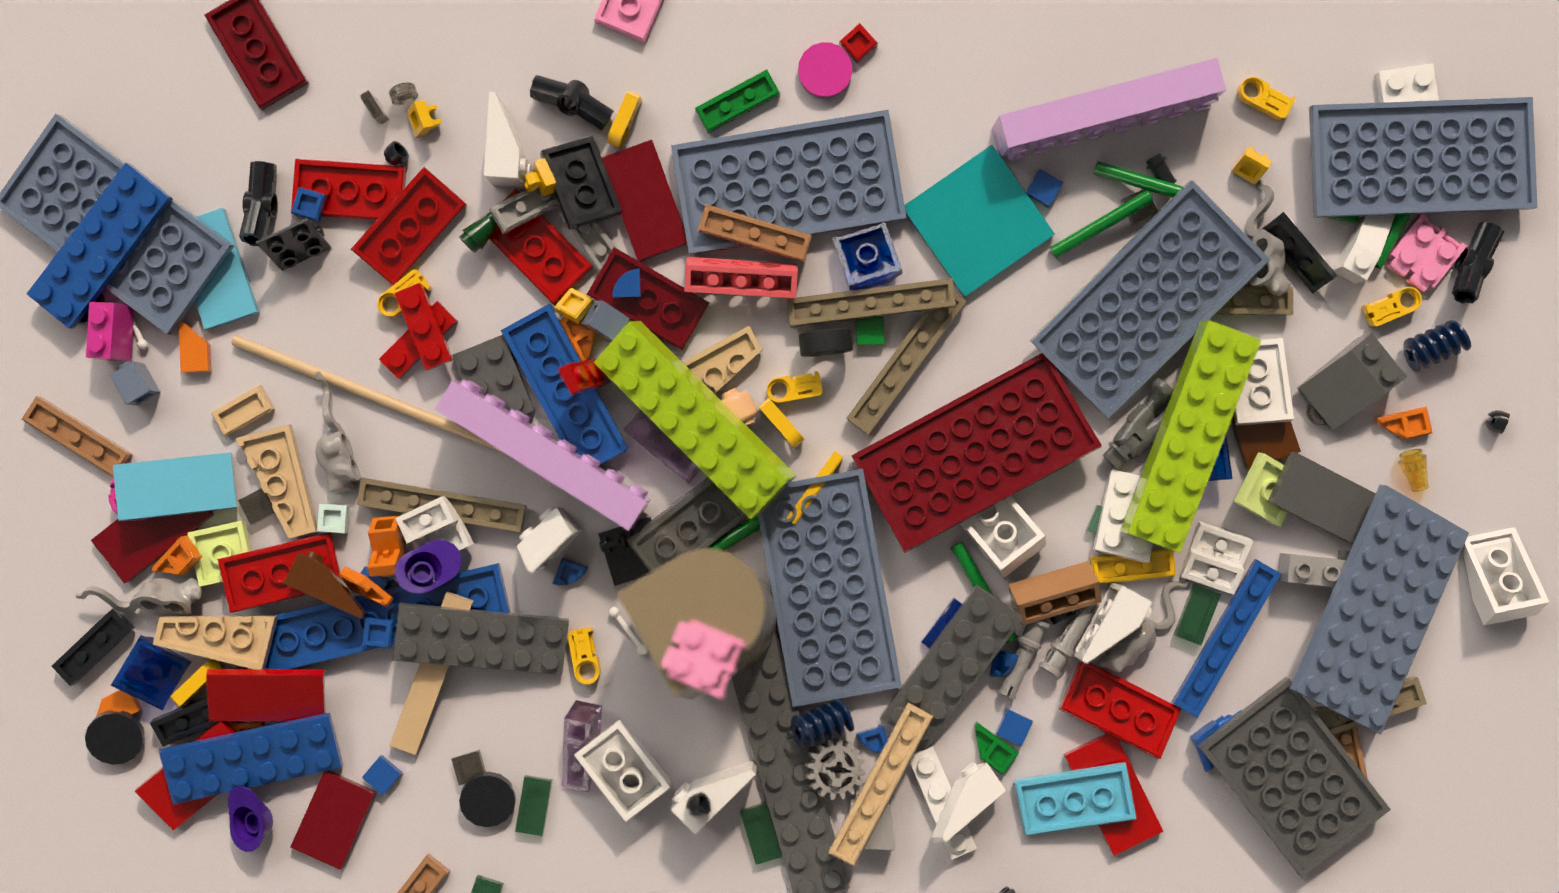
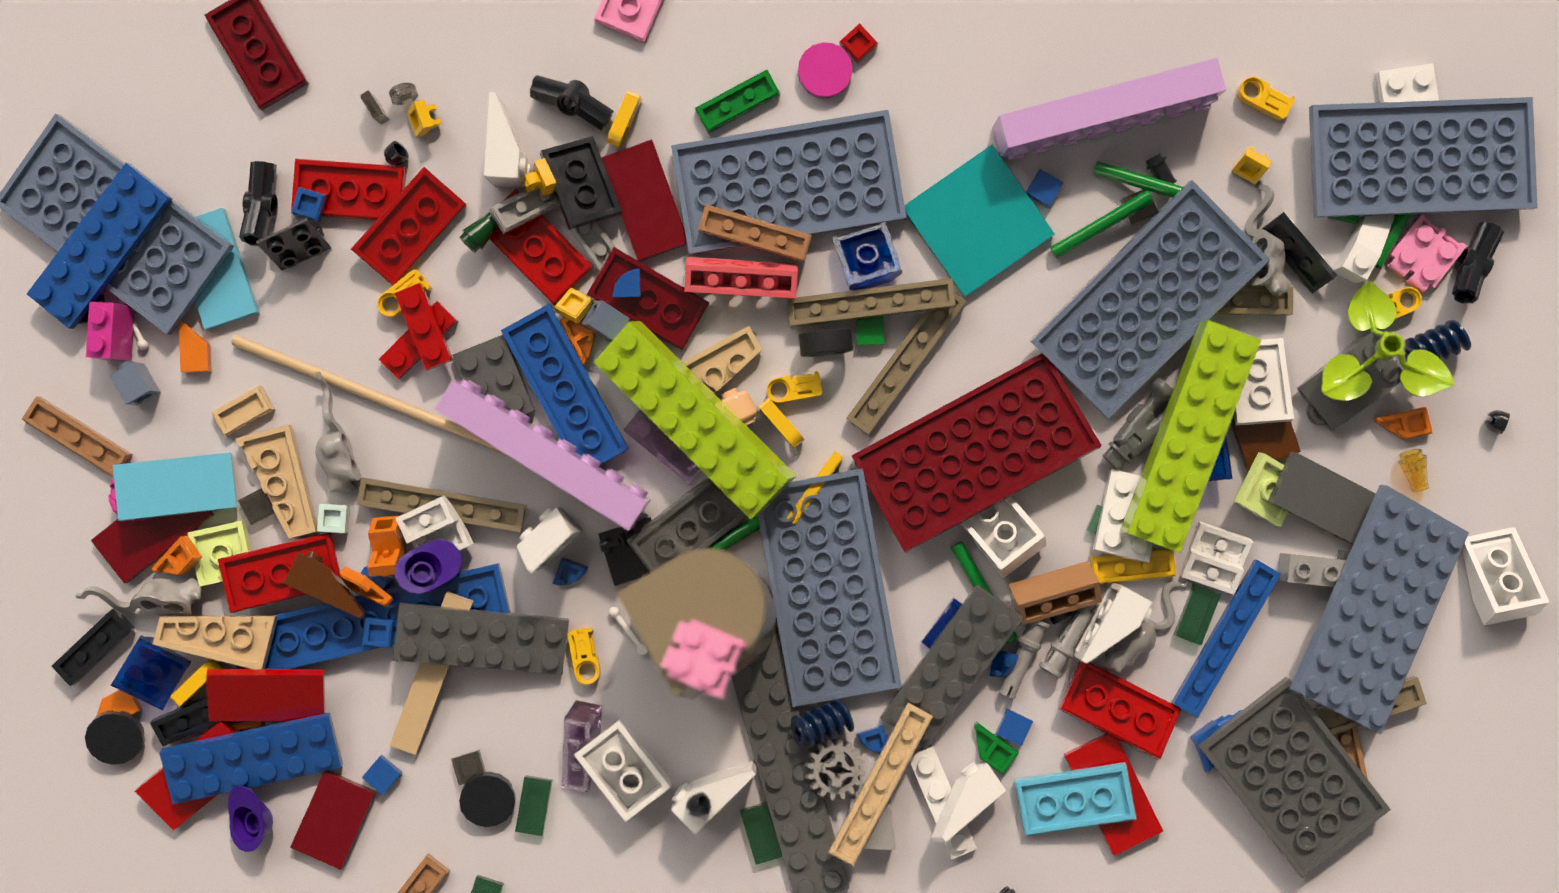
red plate [558,359,610,394] -> none
none -> lime plant [1321,281,1454,401]

